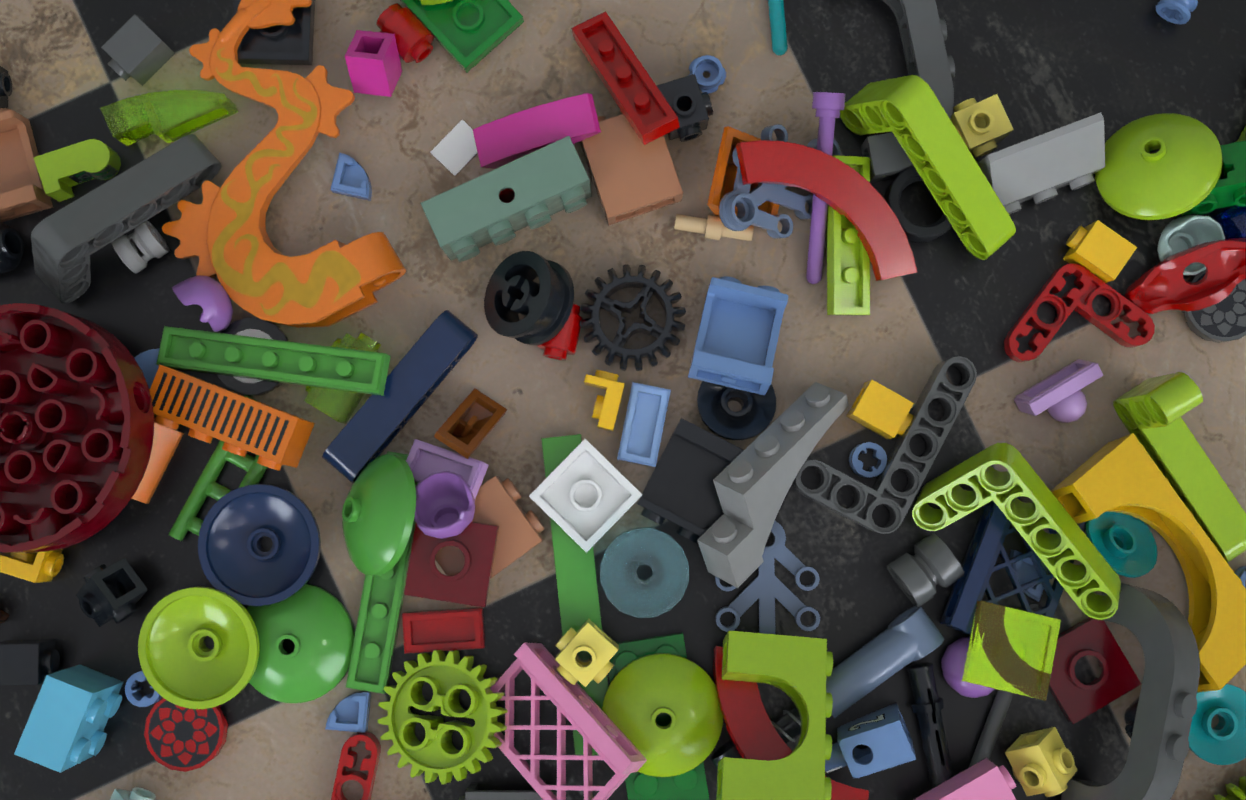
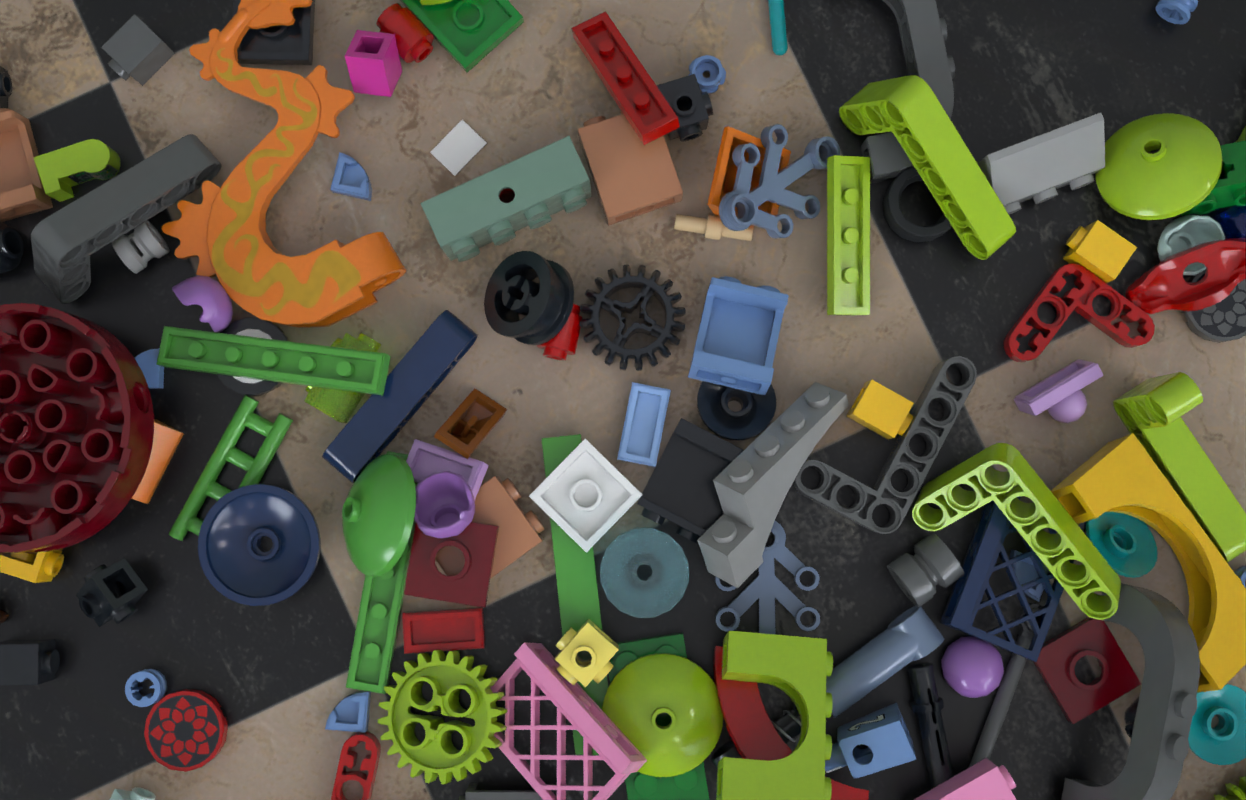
medium azure brick [14,665,123,773] -> none
clear neon green slope [100,90,239,146] -> none
lime dish [138,586,260,709] -> none
orange brick [149,364,315,471] -> none
bright green dish [246,584,355,703] -> none
dark pink slope [473,93,601,169] -> none
yellow bracket [584,370,625,432] -> none
red tile [736,140,917,281] -> none
medium lavender piece [806,92,846,284] -> none
medium blue bush [849,442,887,478] -> none
light yellow brick [951,94,1014,158] -> none
clear neon green tile [962,601,1061,701] -> none
light yellow brick [1004,727,1078,797] -> none

